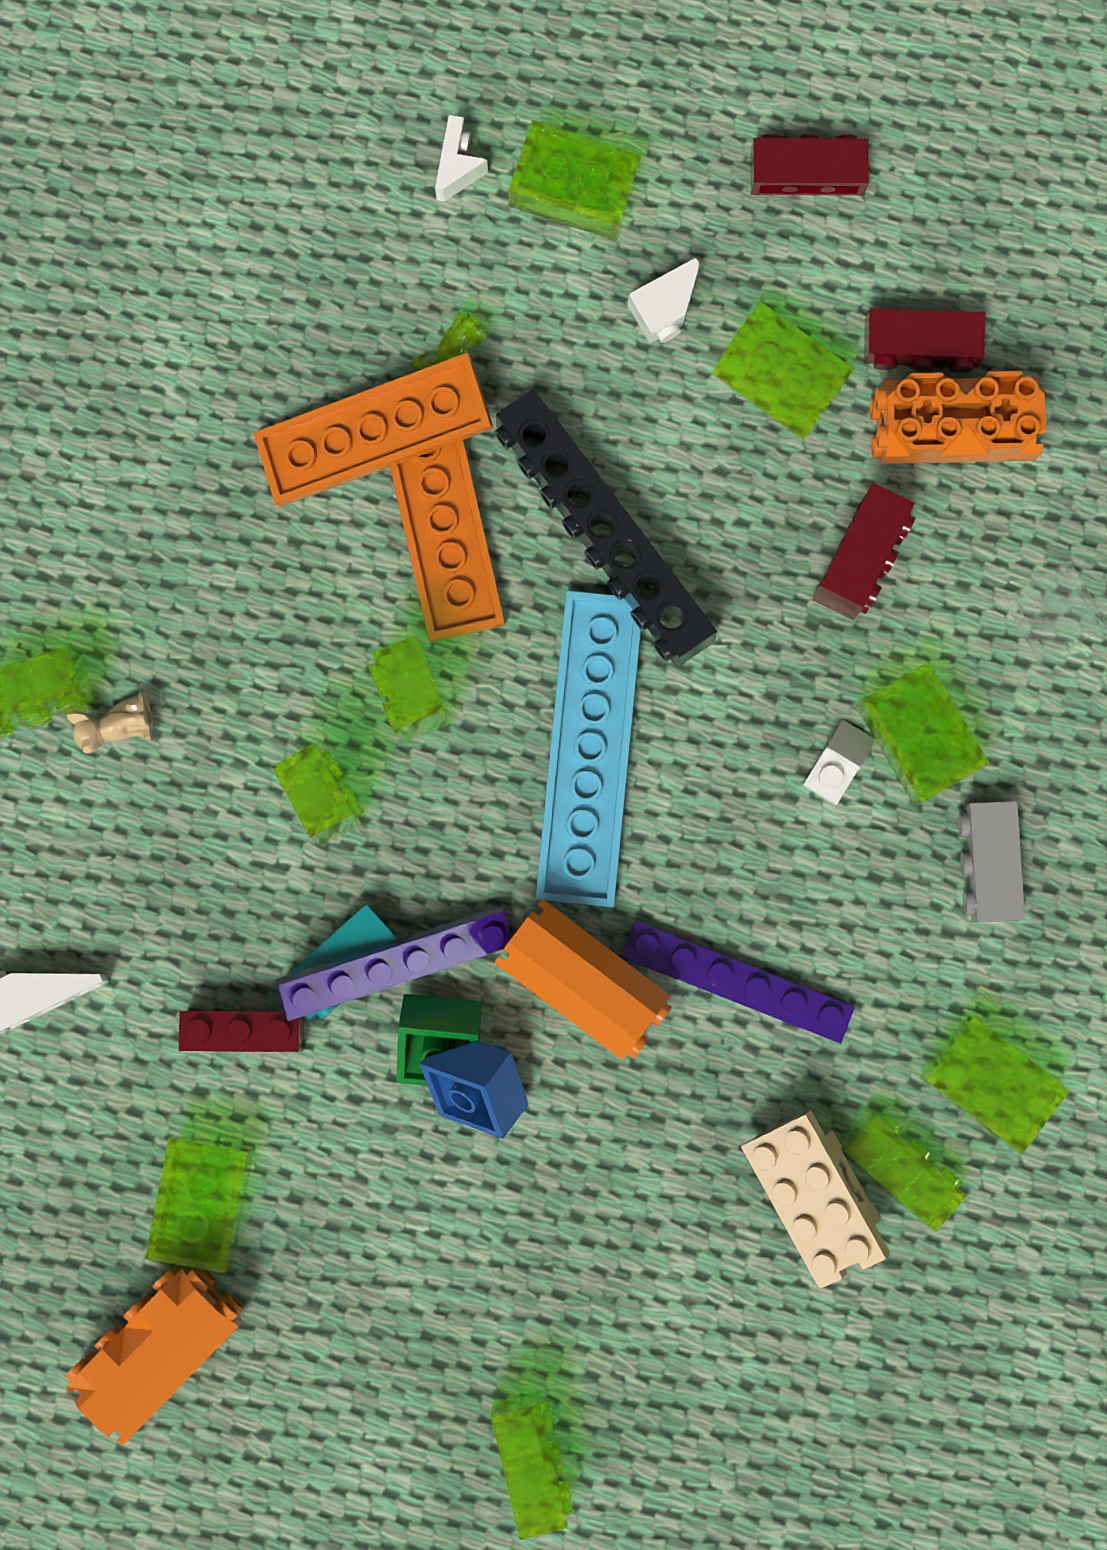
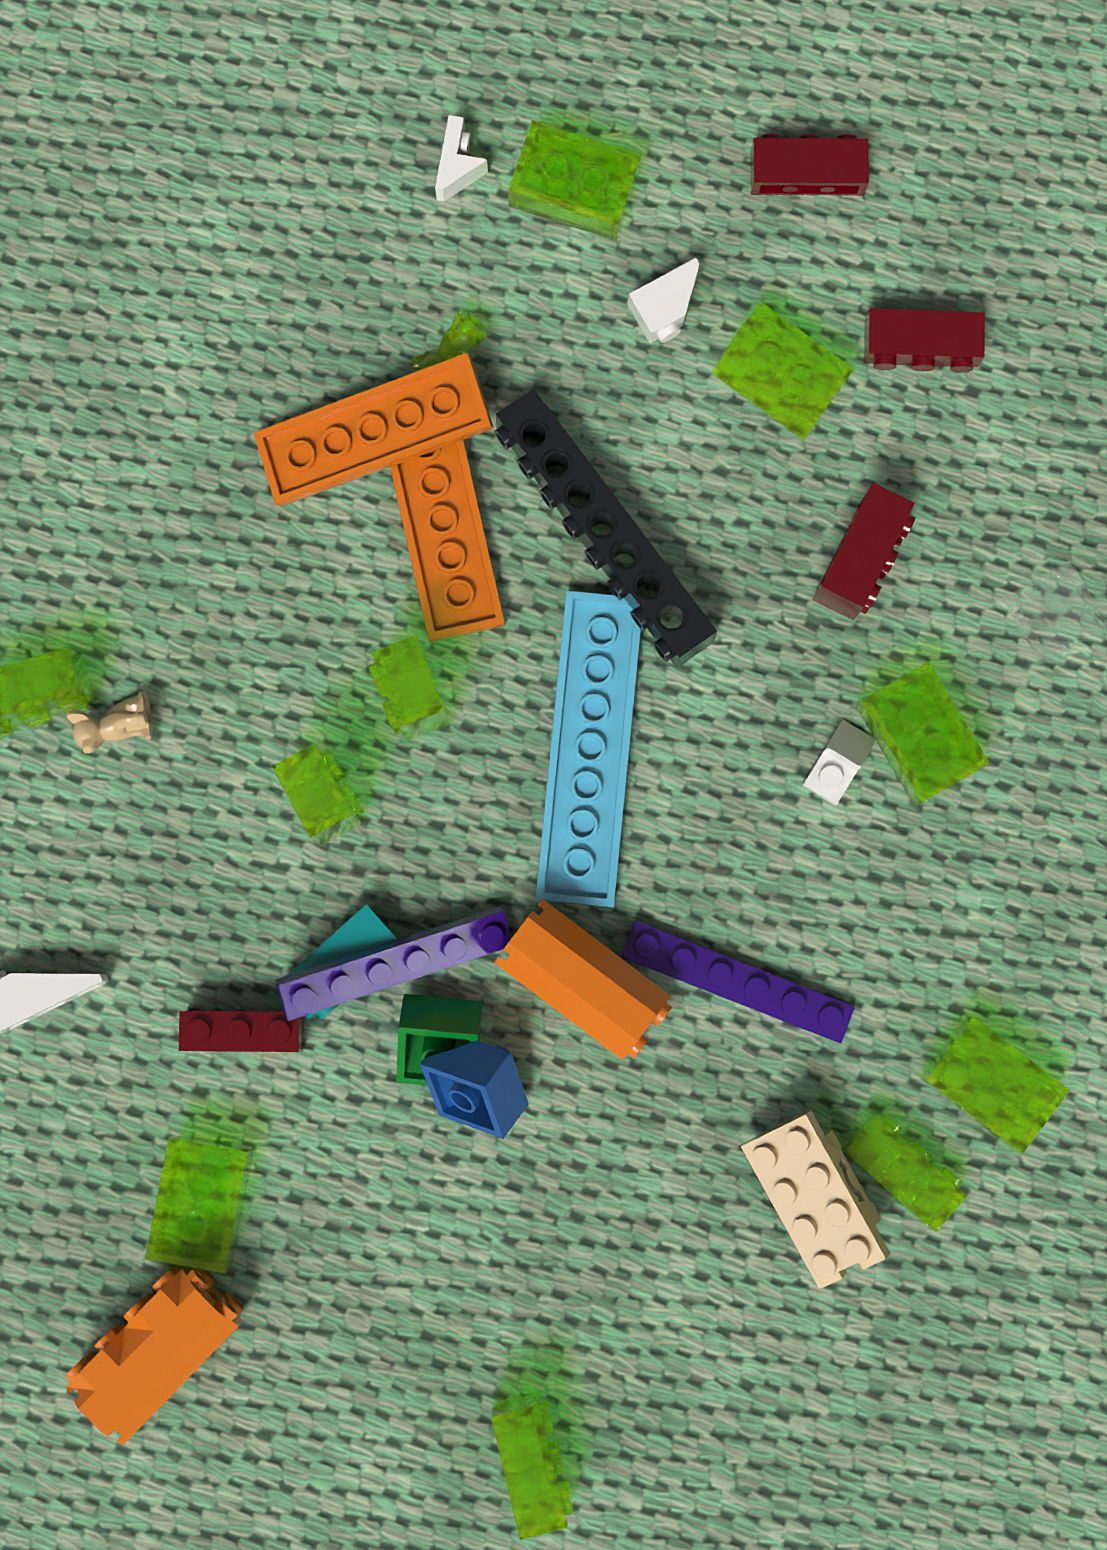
orange brick [870,371,1046,464] -> none
light grey brick [958,801,1025,923] -> none

